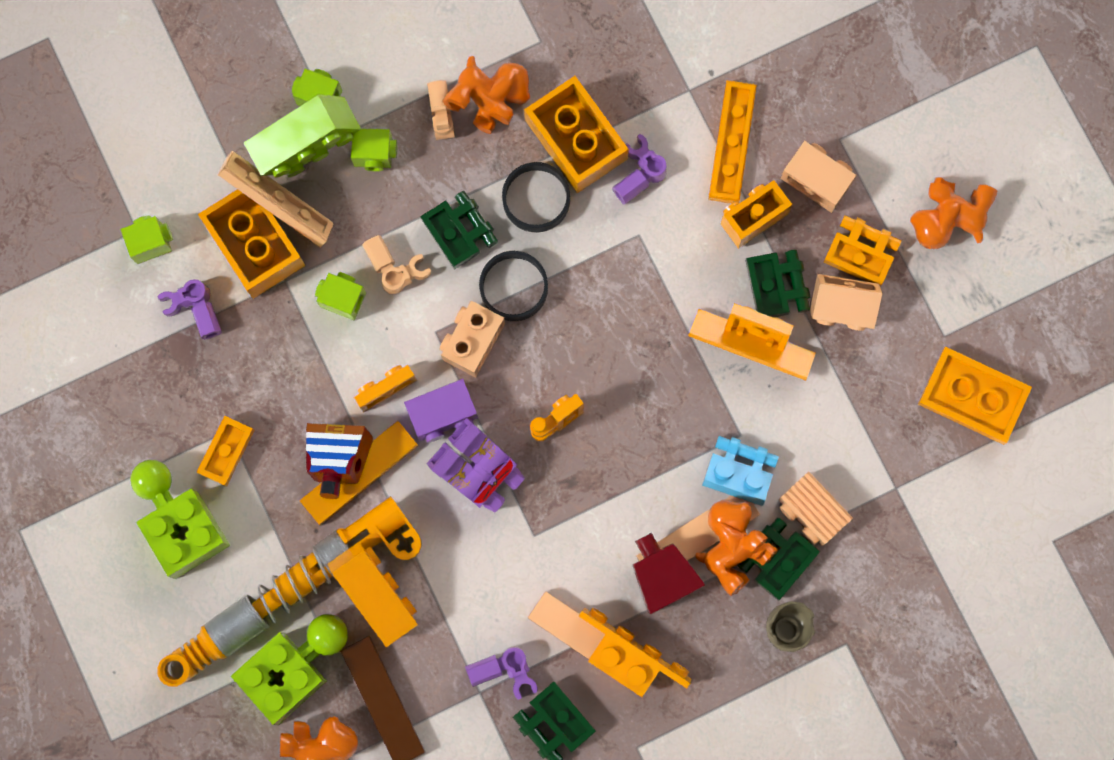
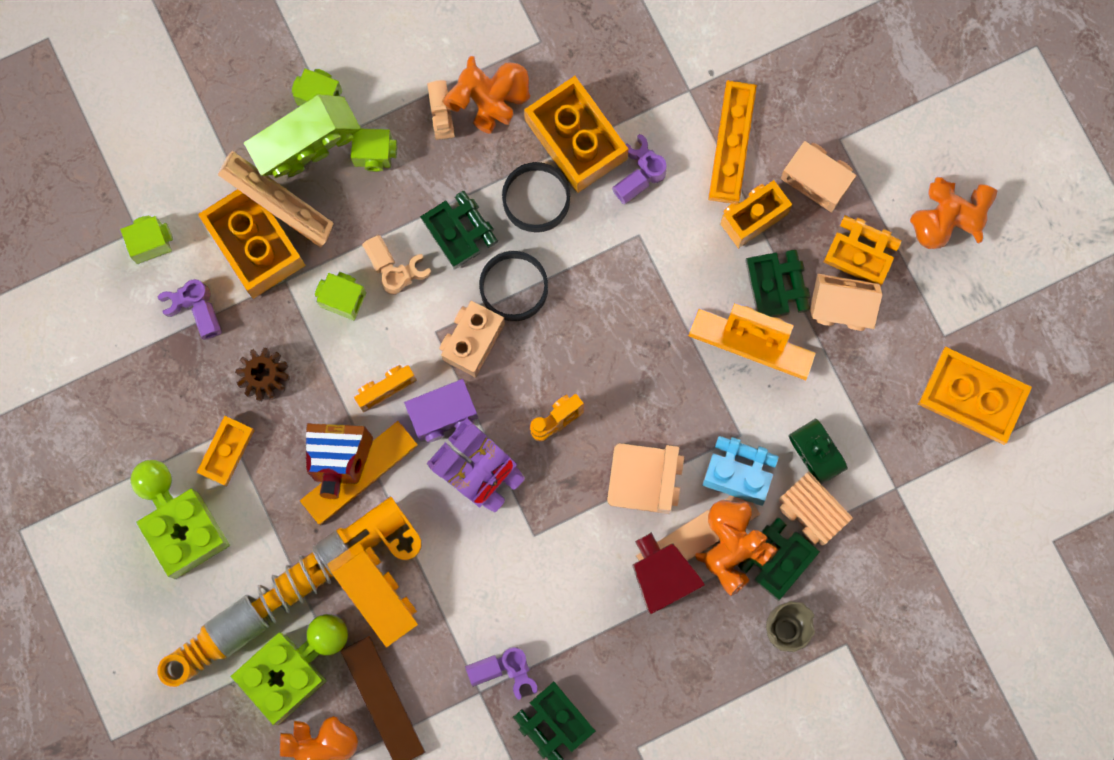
light nougat tile [528,591,605,659] -> none
light orange bracket [579,607,692,697] -> none
none -> reddish brown gear [235,348,290,402]
none -> light nougat bracket [607,443,684,514]
none -> dark green beam [788,418,848,485]

